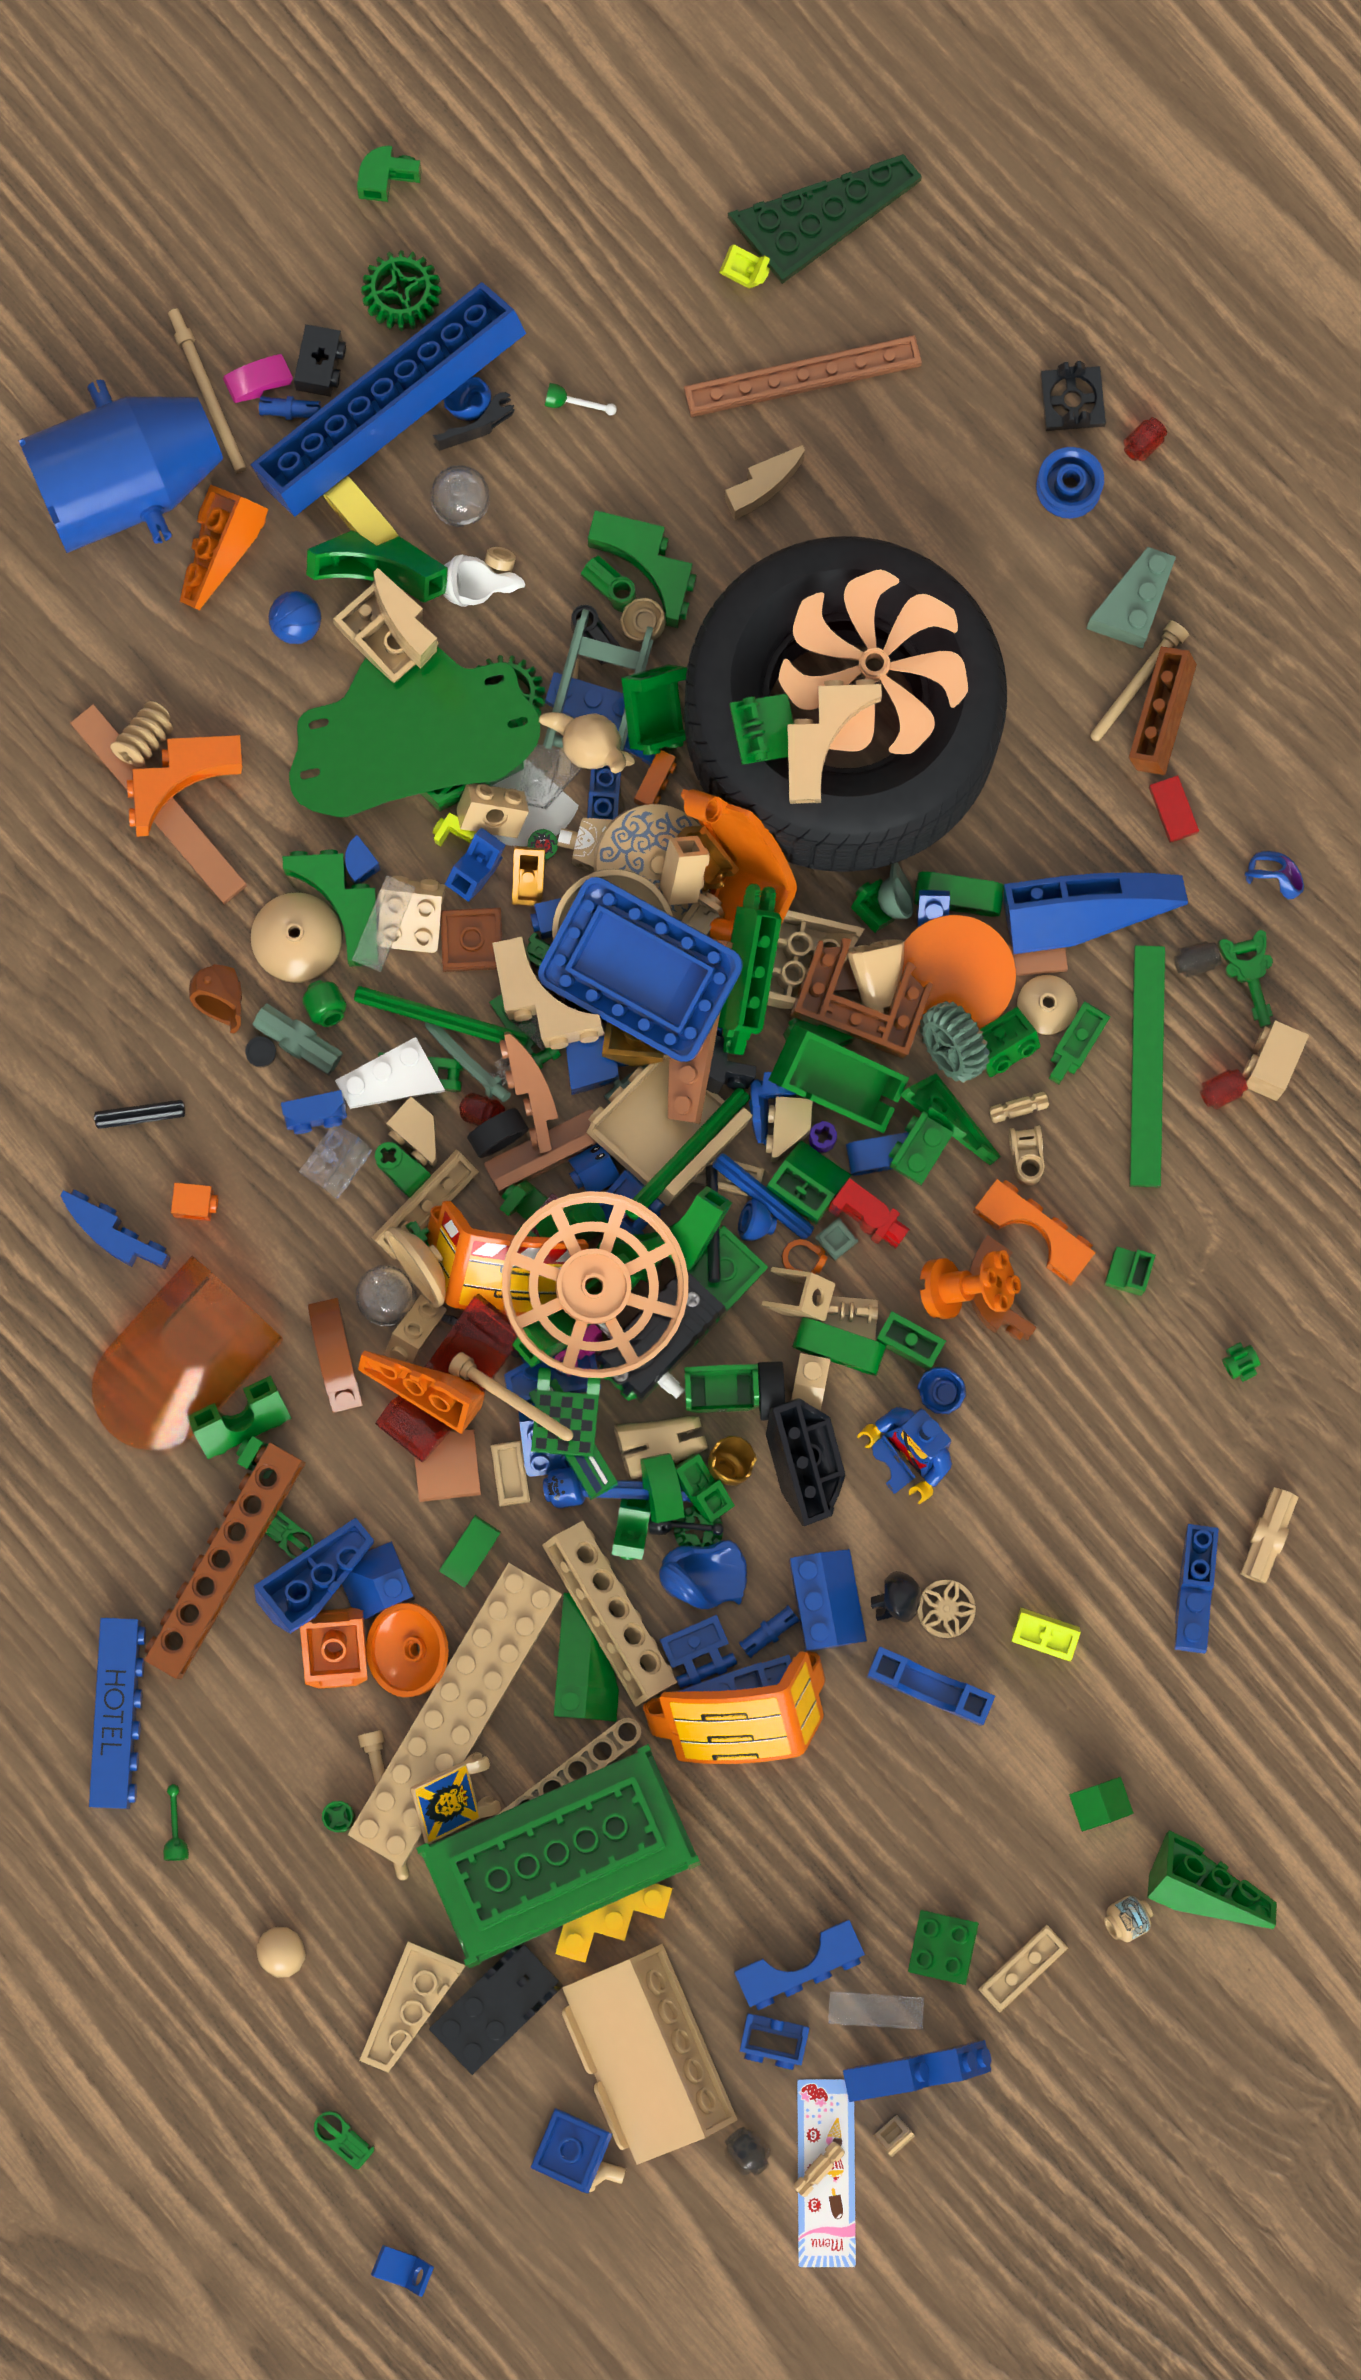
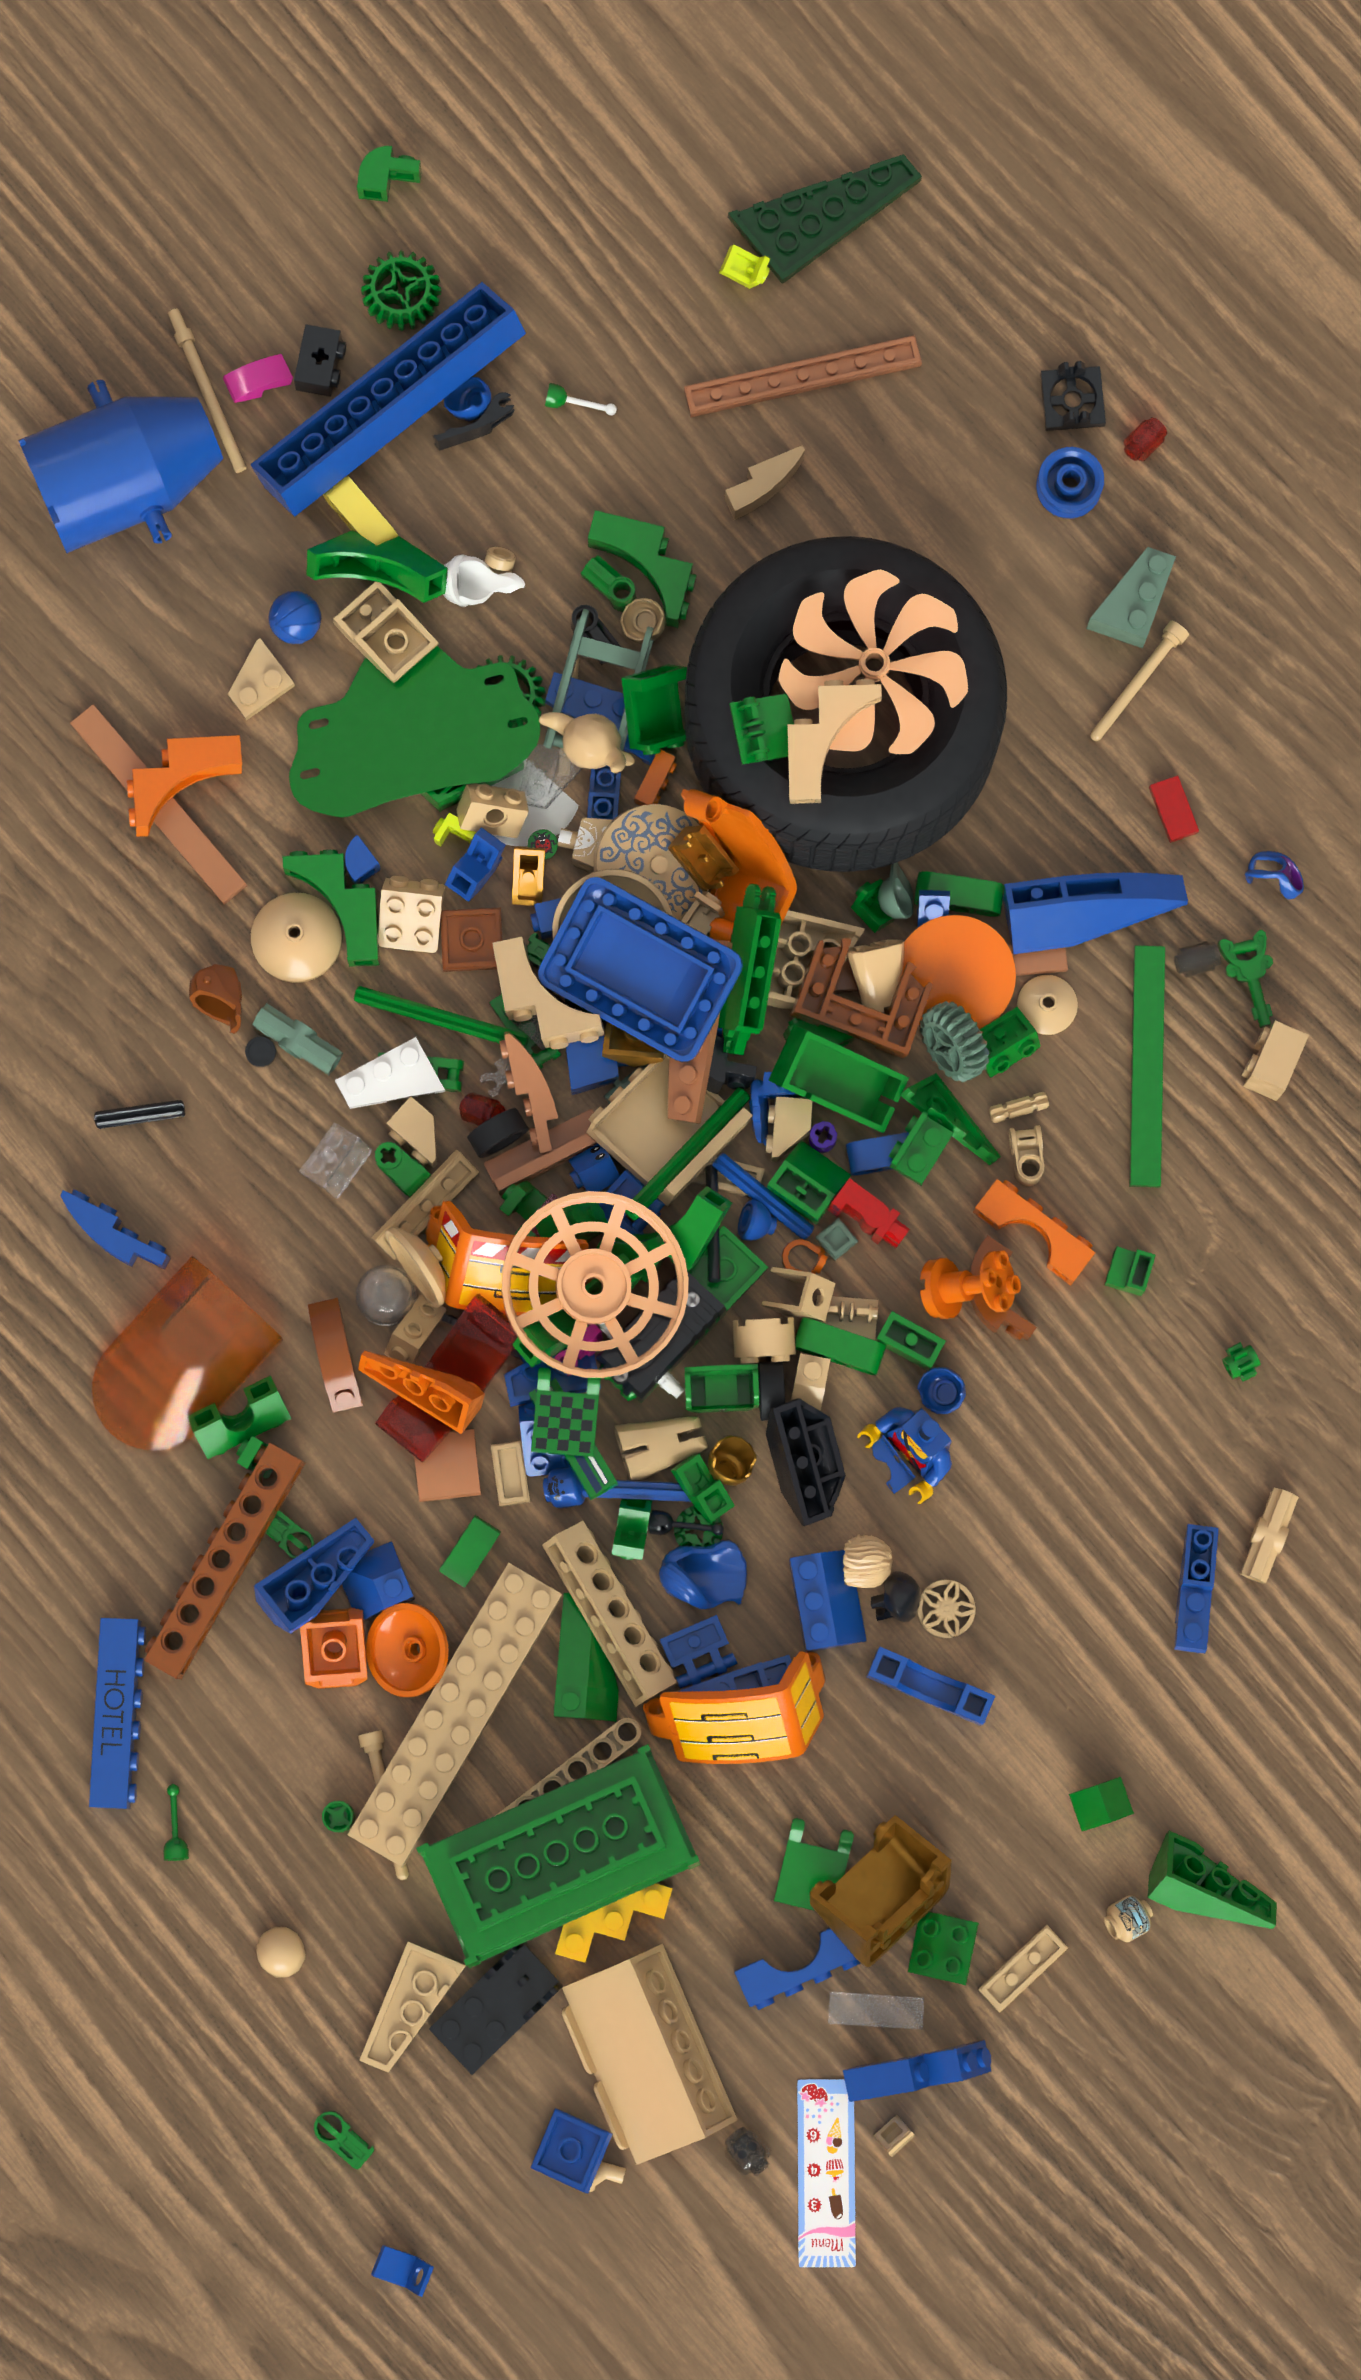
tan piece [110,701,173,767] -> none
orange brick [171,1183,218,1221] -> none
orange wedge [180,484,269,610] -> none
blue pin [259,396,321,420] -> none
blue slope [281,1090,347,1134] -> none
green head [302,980,347,1027] -> none
clear tile [352,876,415,972] -> none
tan slope [373,568,437,669] -> none
green piece [405,1221,430,1247] -> none
flag [411,1752,501,1844] -> none
sand green sword [425,1022,511,1102] -> none
clear cylinder [430,465,490,527] -> none
tan piece [448,1352,573,1441] -> none
green slope [640,1453,685,1523] -> none
tan brick [659,836,710,905] -> none
blue pin [739,1605,800,1659] -> none
blue window [739,2013,810,2070] -> none
tan axle [793,2142,845,2197] -> none
neon yellow hinge [1011,1608,1081,1662] -> none
green hinge [1049,1001,1111,1085] -> none
dark orange brick [1129,646,1197,775] -> none
clear red brick [1200,1069,1248,1110] -> none
none -> tan wing [228,638,295,721]
none -> tan brick [732,1317,796,1364]
none -> green flag [774,1818,854,1911]
none -> pearl gold windscreen [809,1815,952,1967]
none -> tan hair [843,1535,893,1588]

